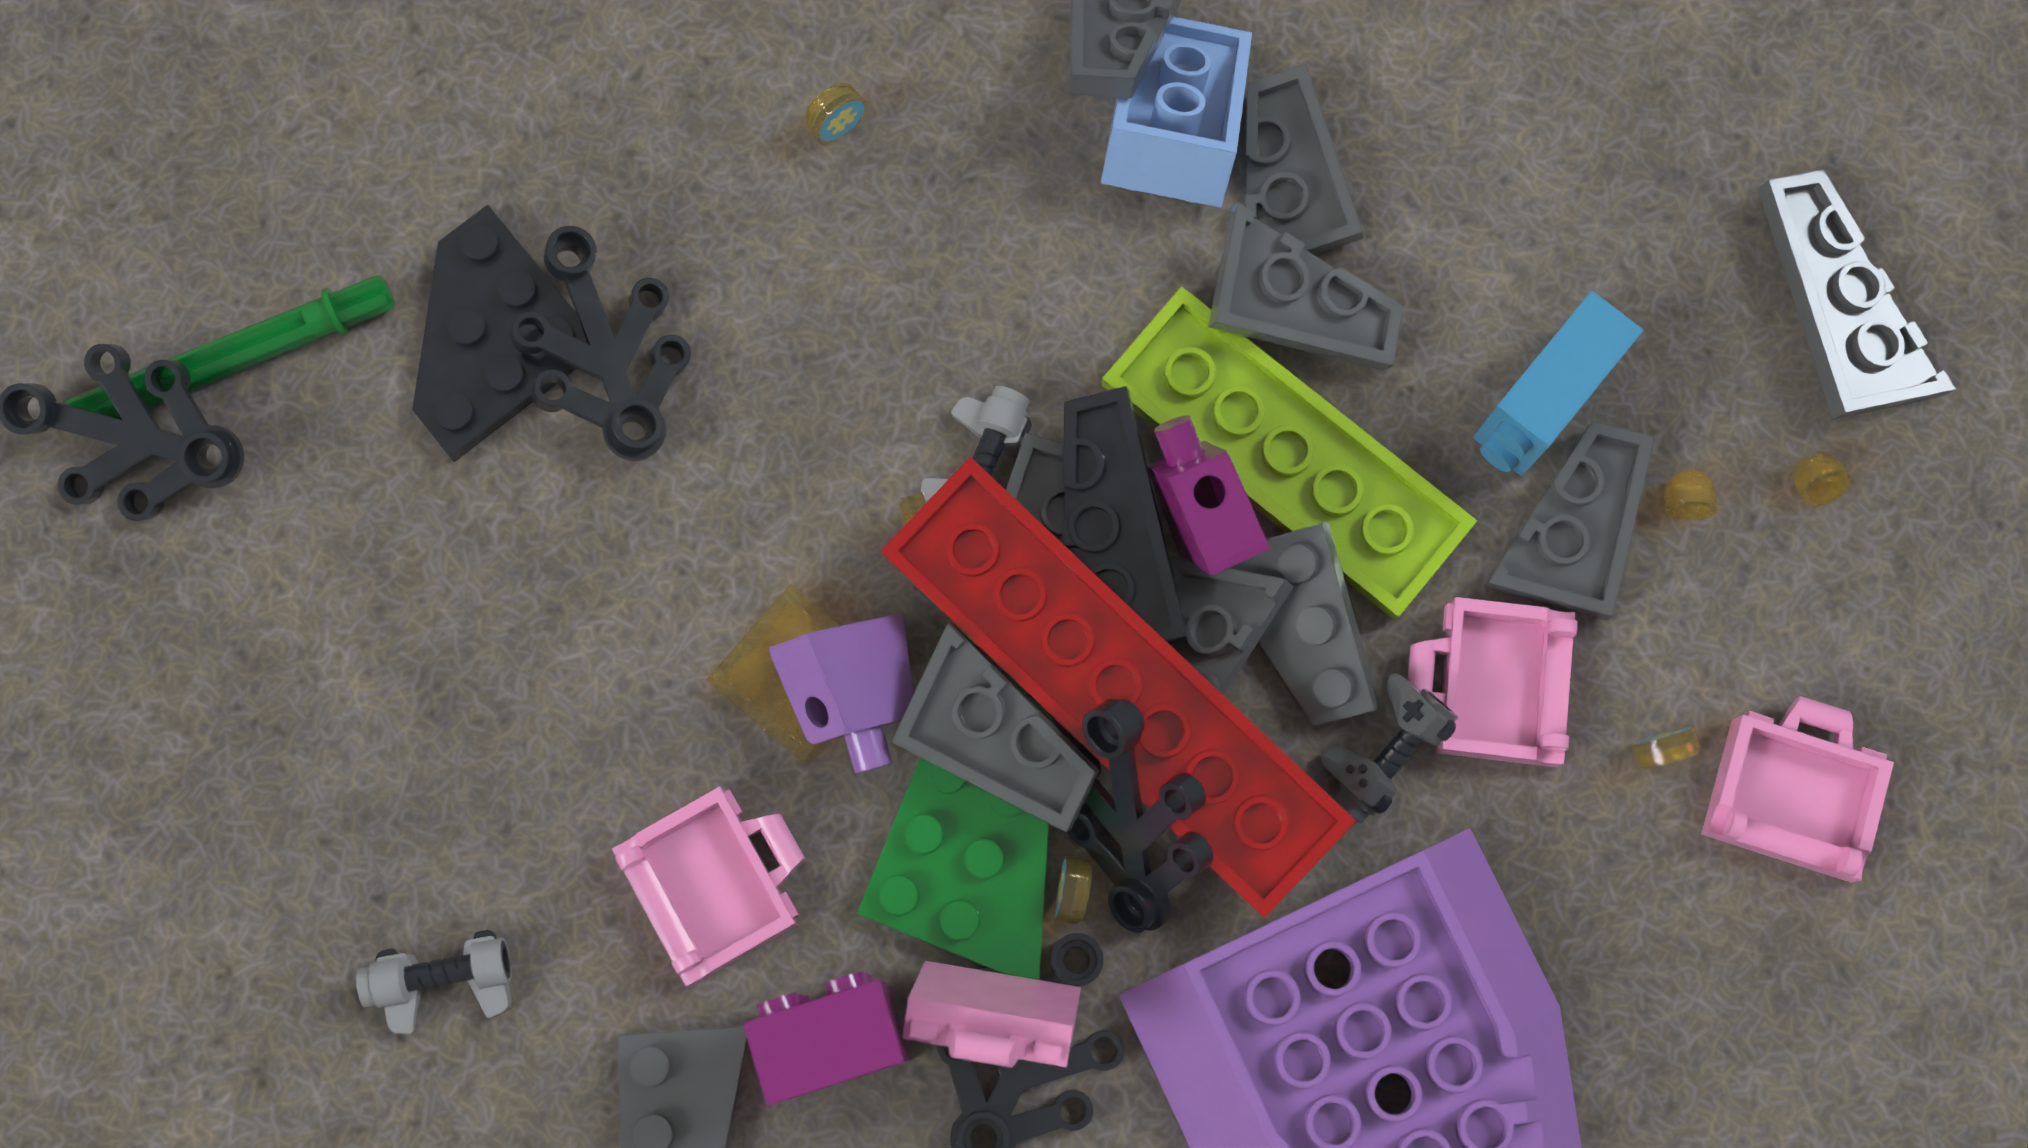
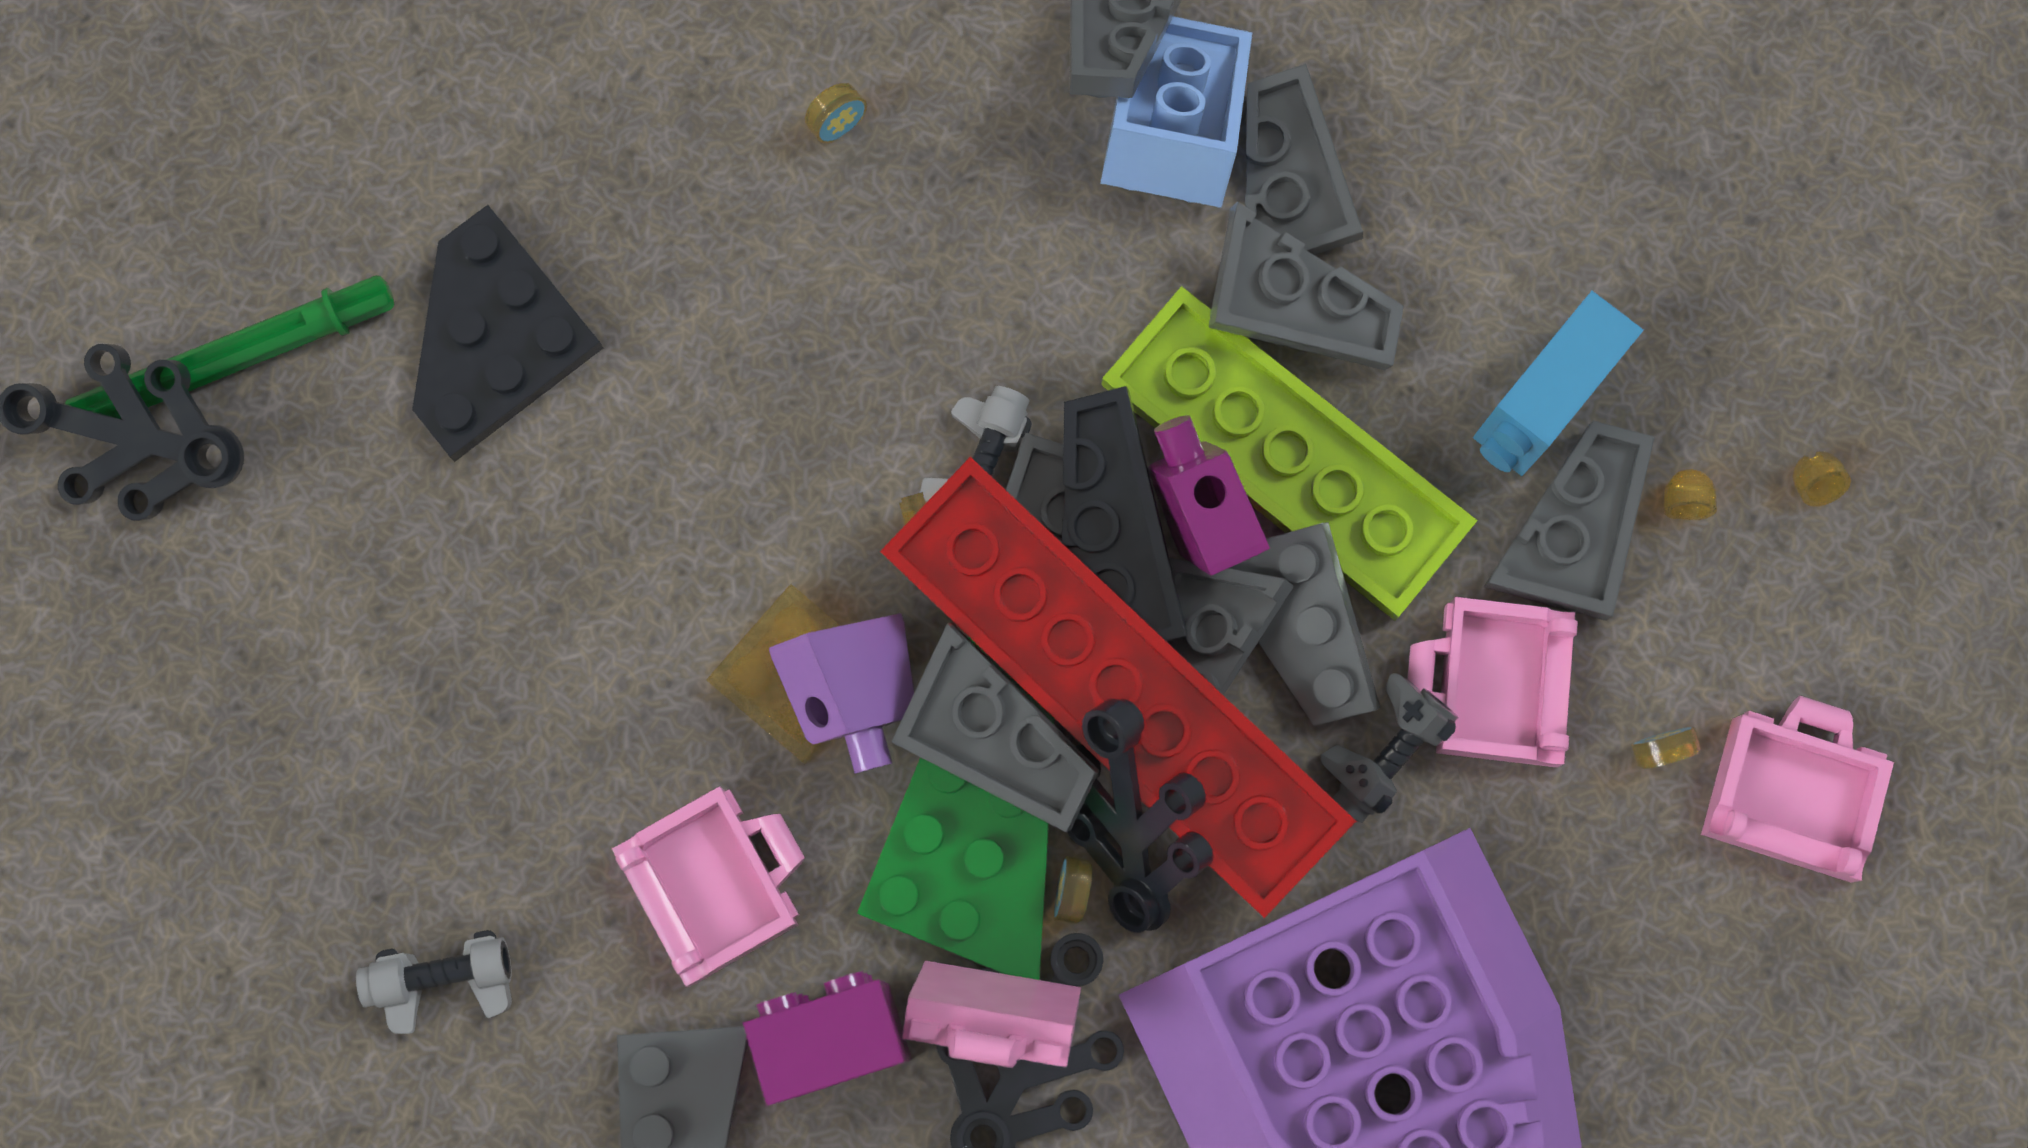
black plant [510,226,691,461] -> none
wing [1757,170,1955,420] -> none

